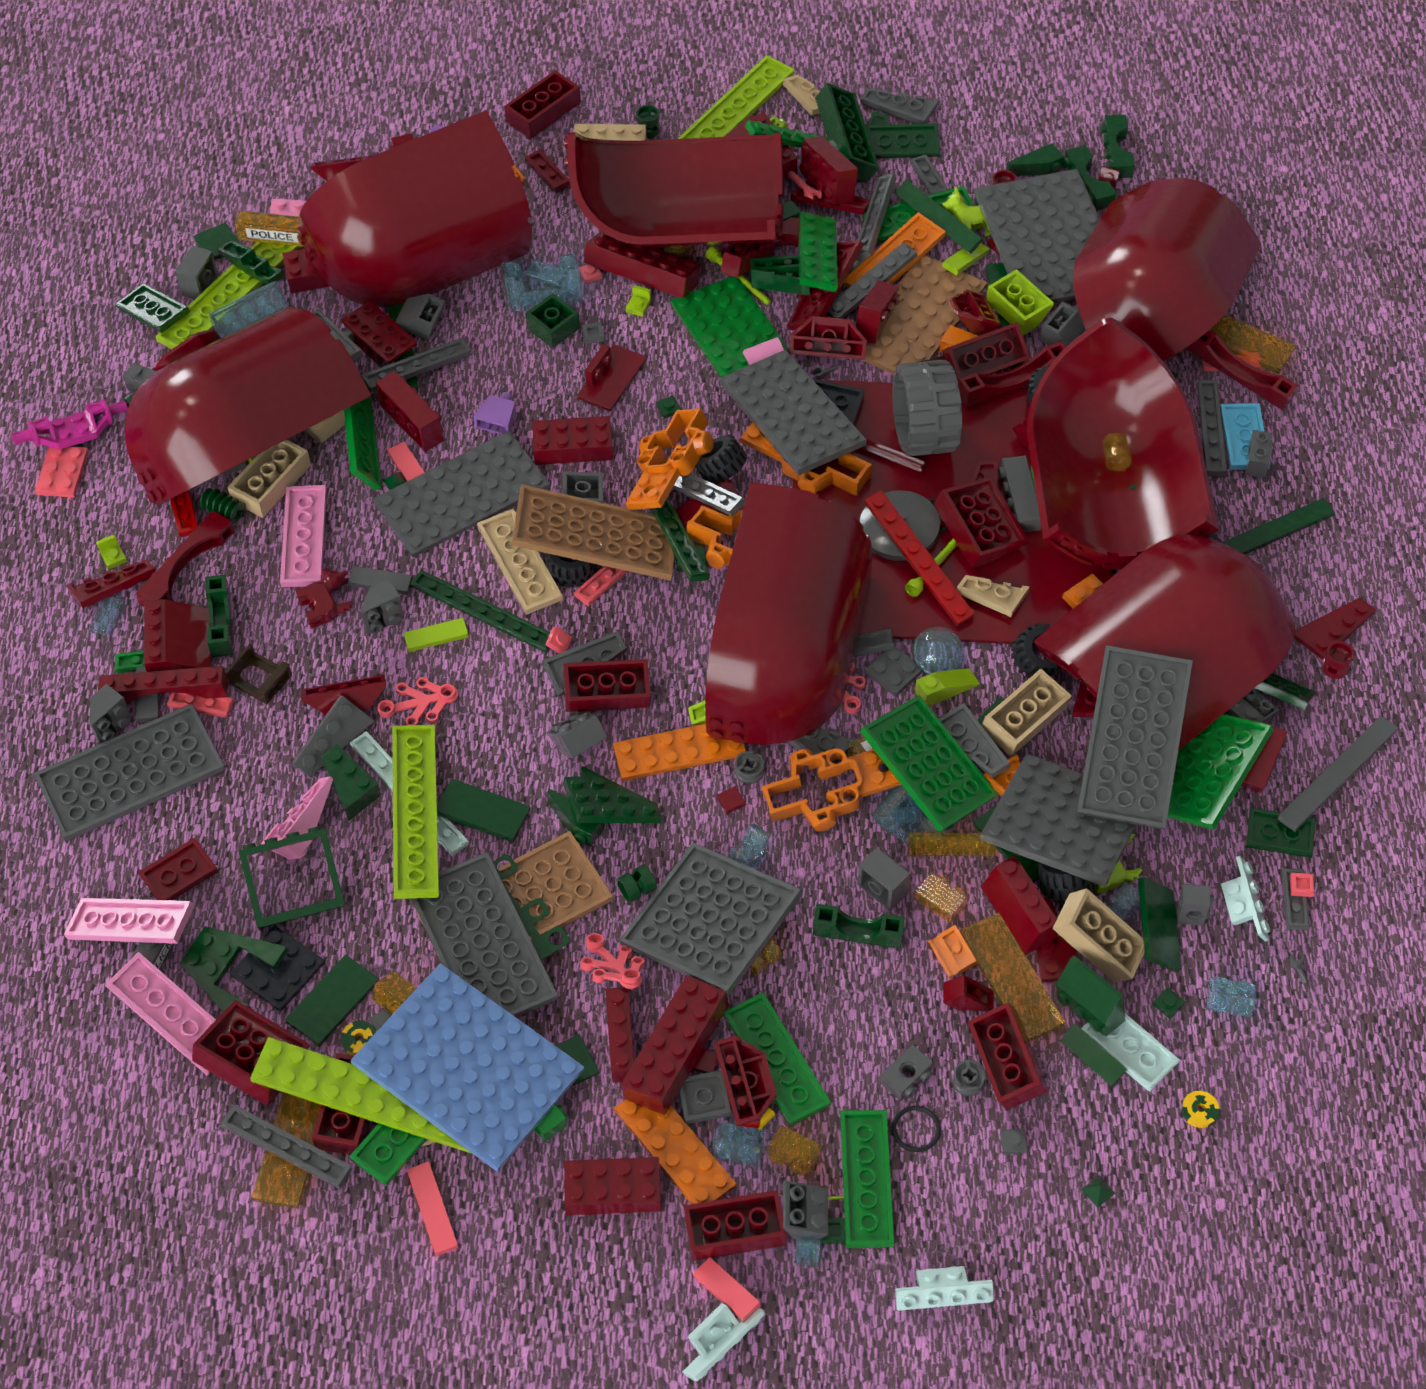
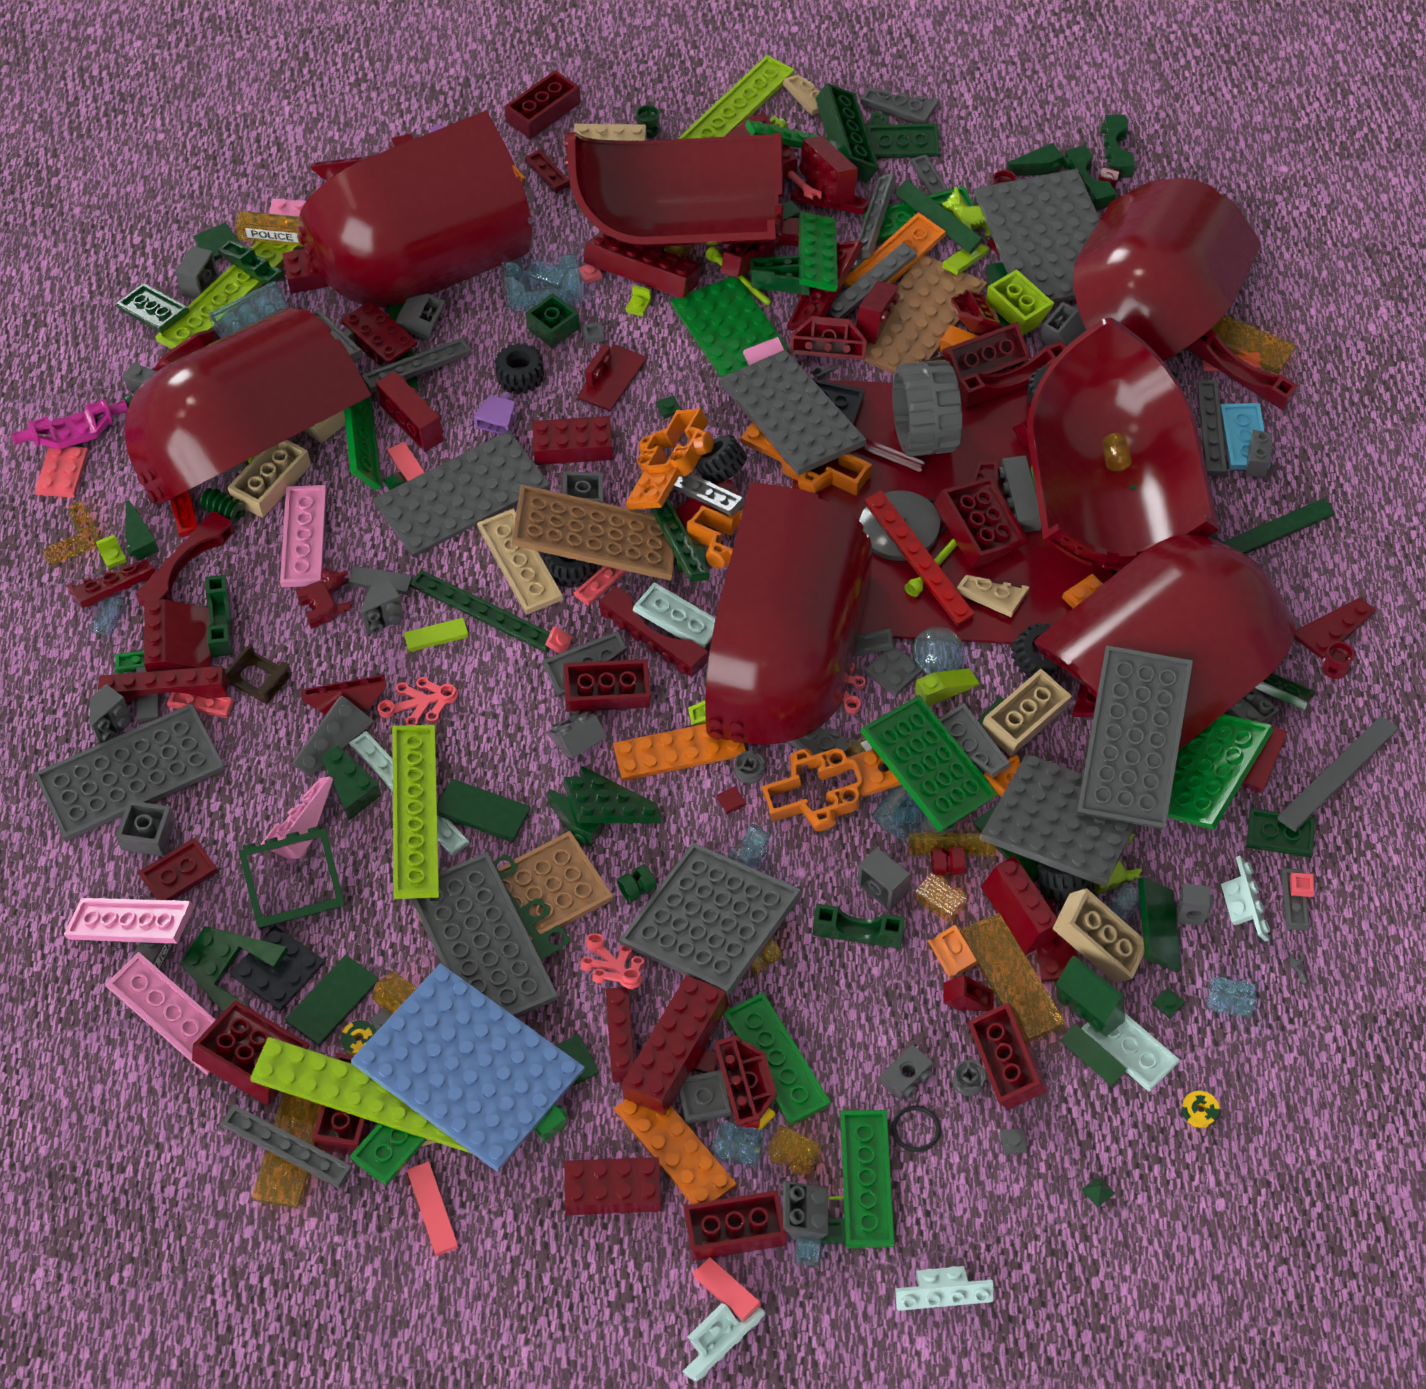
none -> clear yellow beam [43,502,101,564]
none -> dark grey brick [116,800,176,857]
none -> dark green slope [125,500,159,562]
none -> black tyre [495,343,544,394]
none -> dark red arch [599,586,708,678]
none -> light aqua tile [633,582,716,649]
none -> dark red wheel [931,846,965,877]

